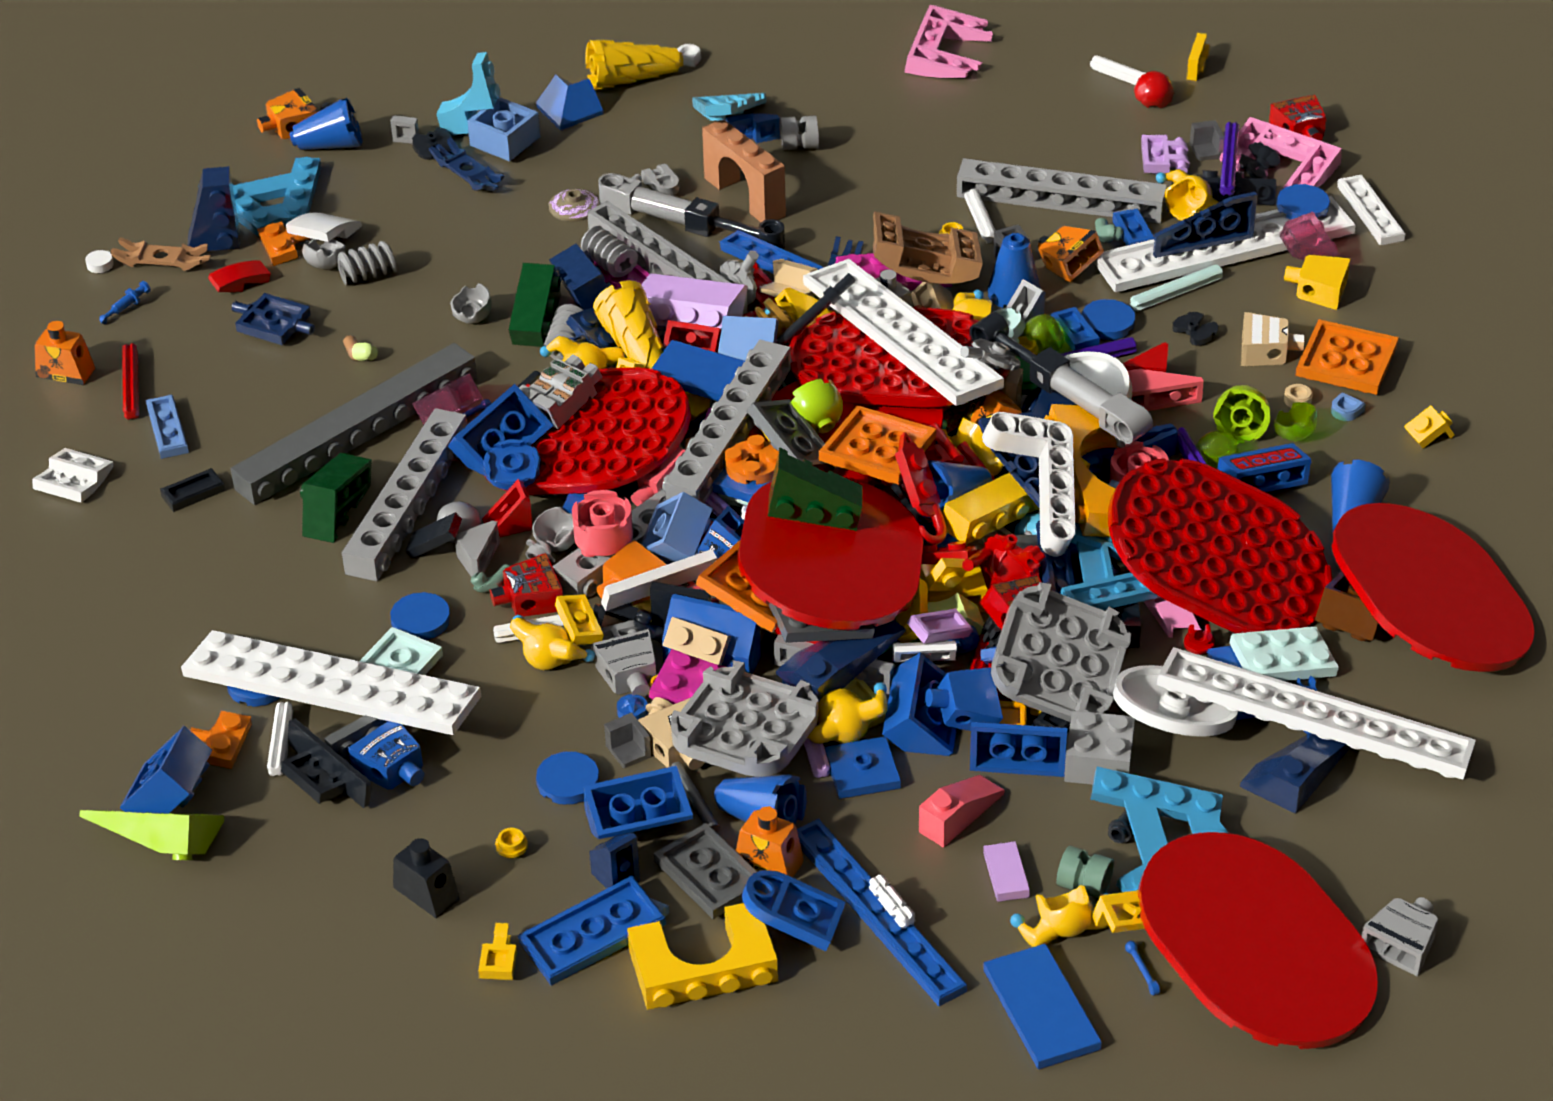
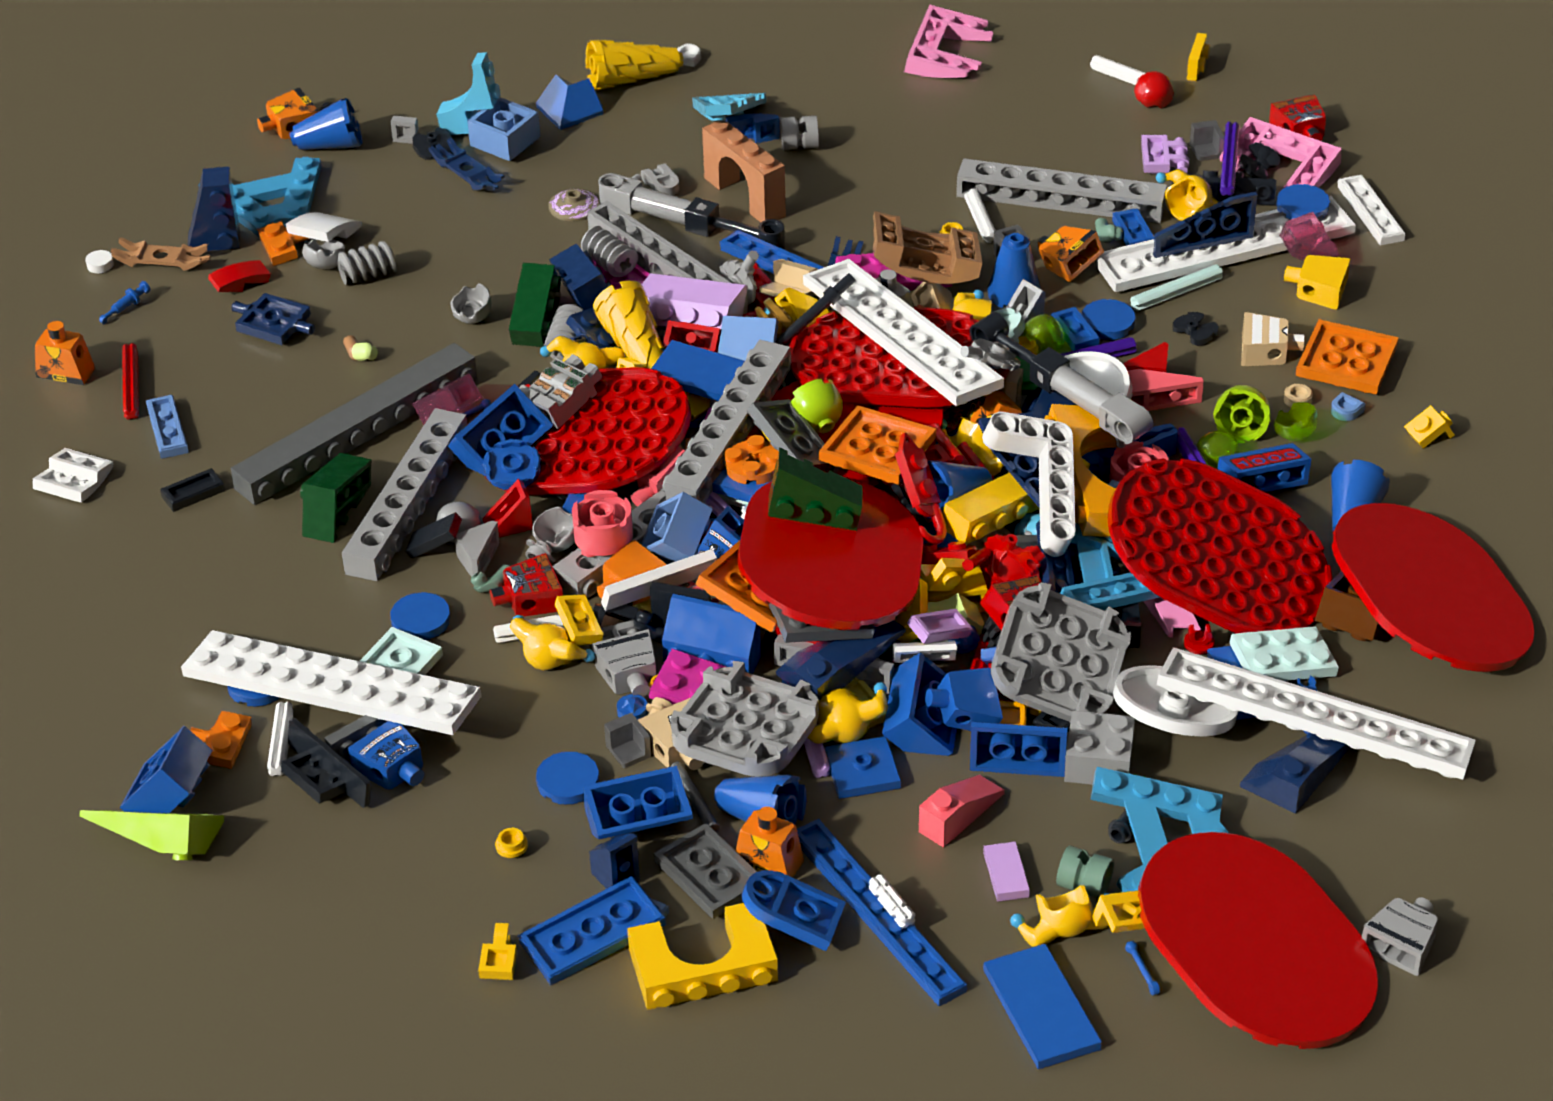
black torso [393,838,460,918] -> none
tan plate [662,617,731,666] -> none

